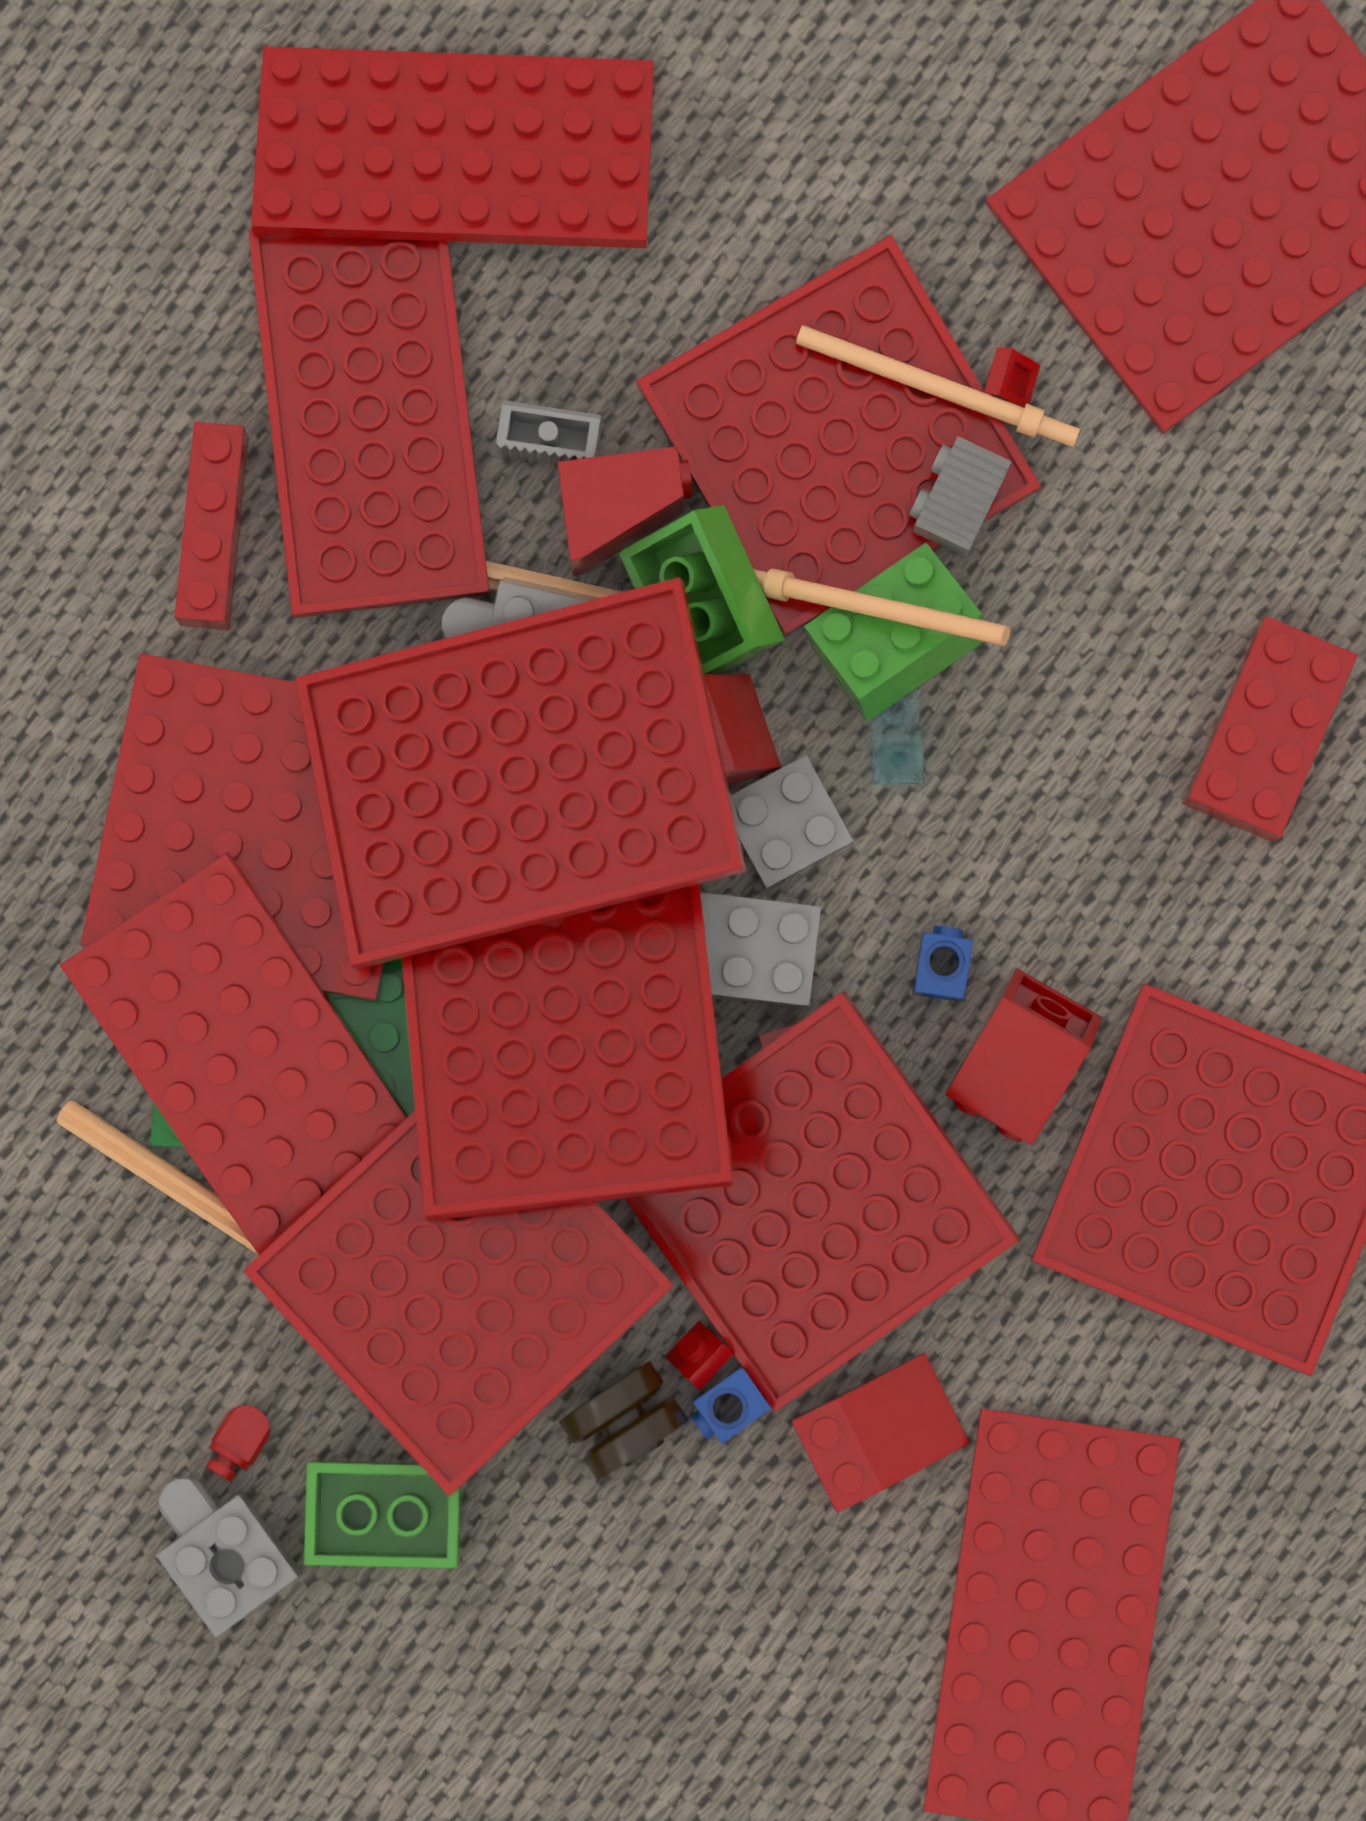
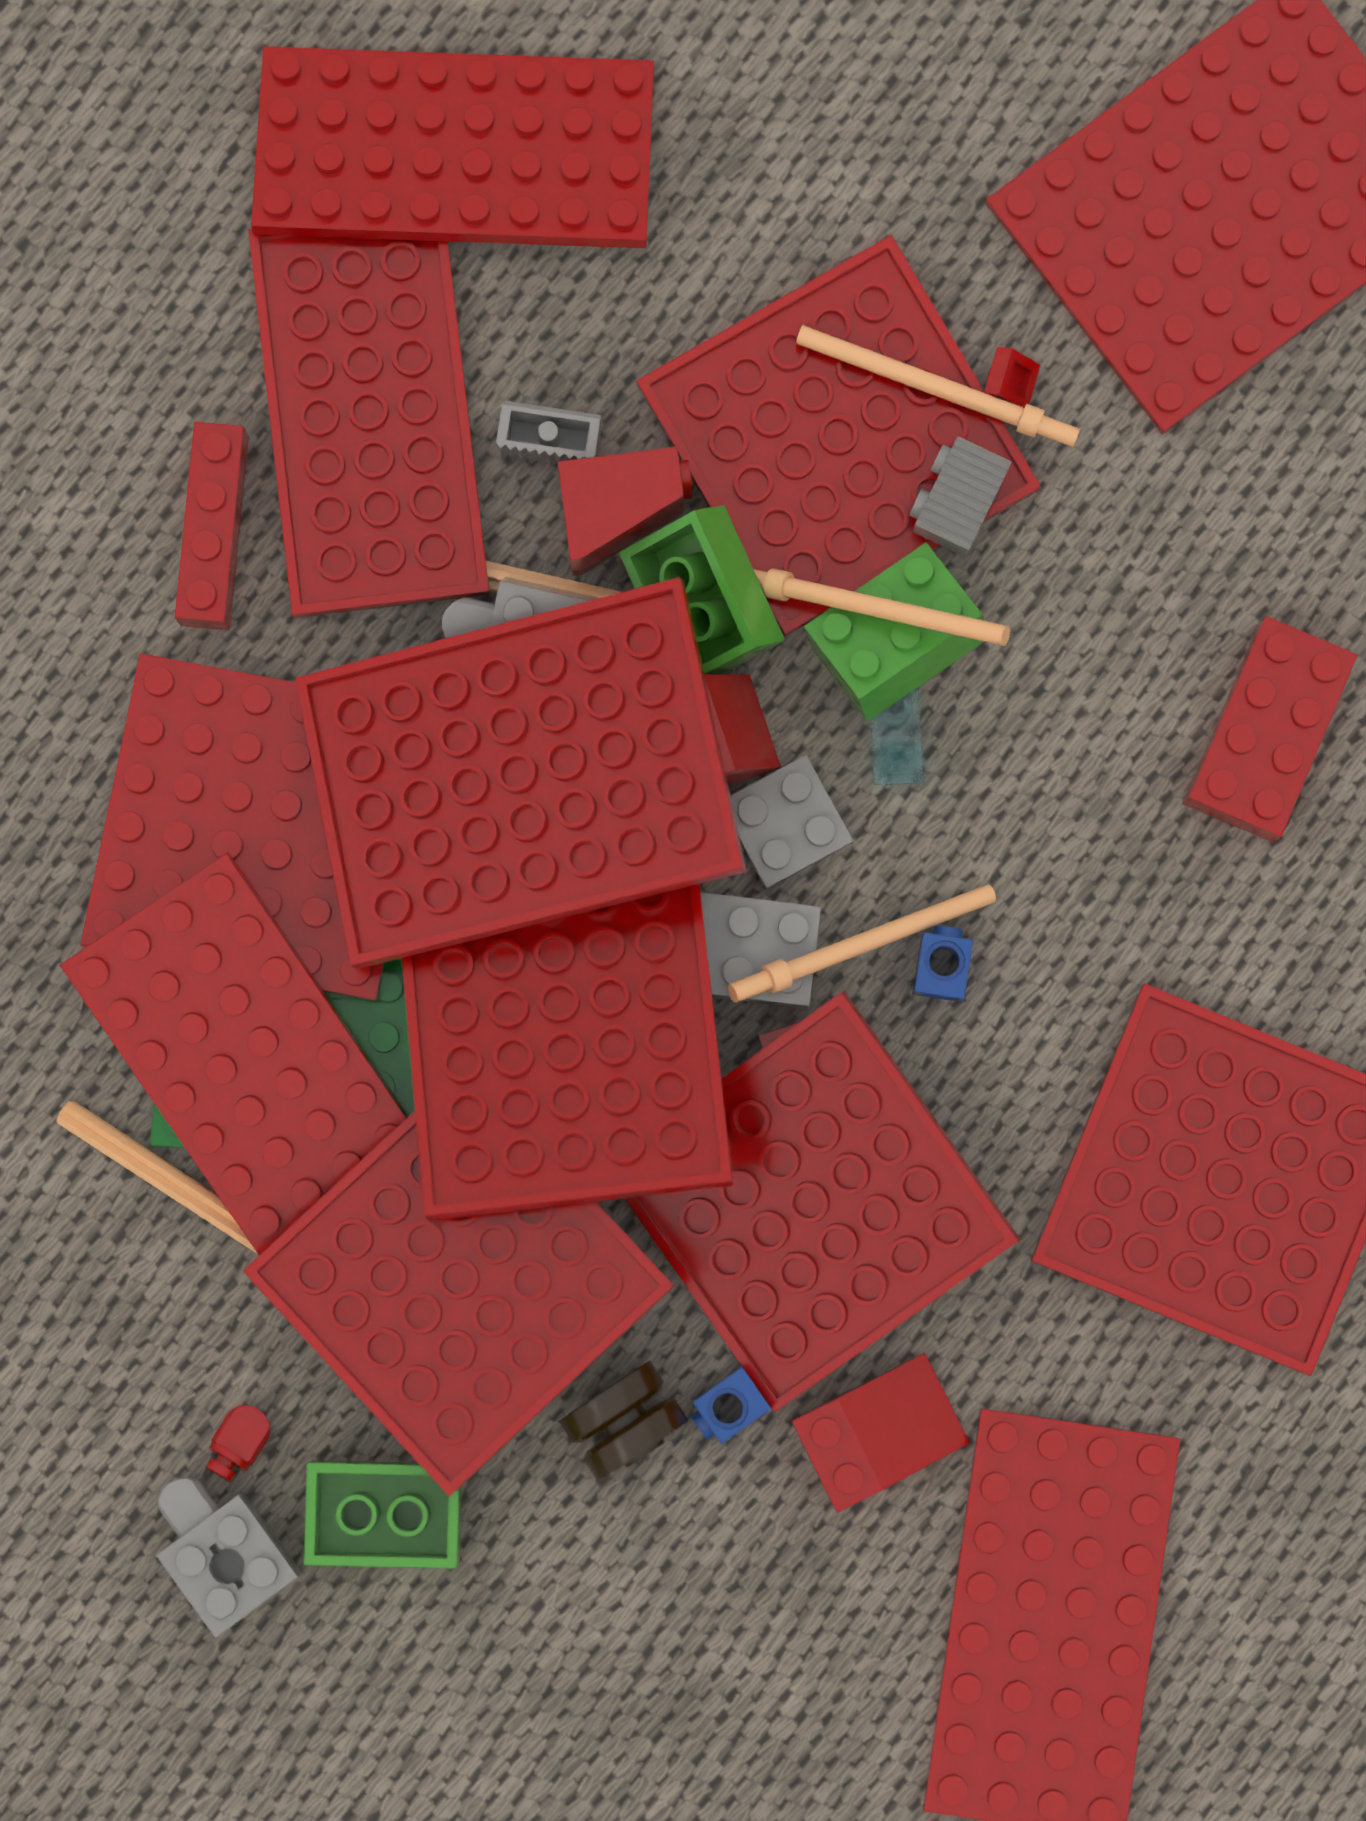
red plate [665,1321,734,1390] -> none
red slope [945,968,1103,1145] -> none
none -> light nougat bar [728,884,996,1003]

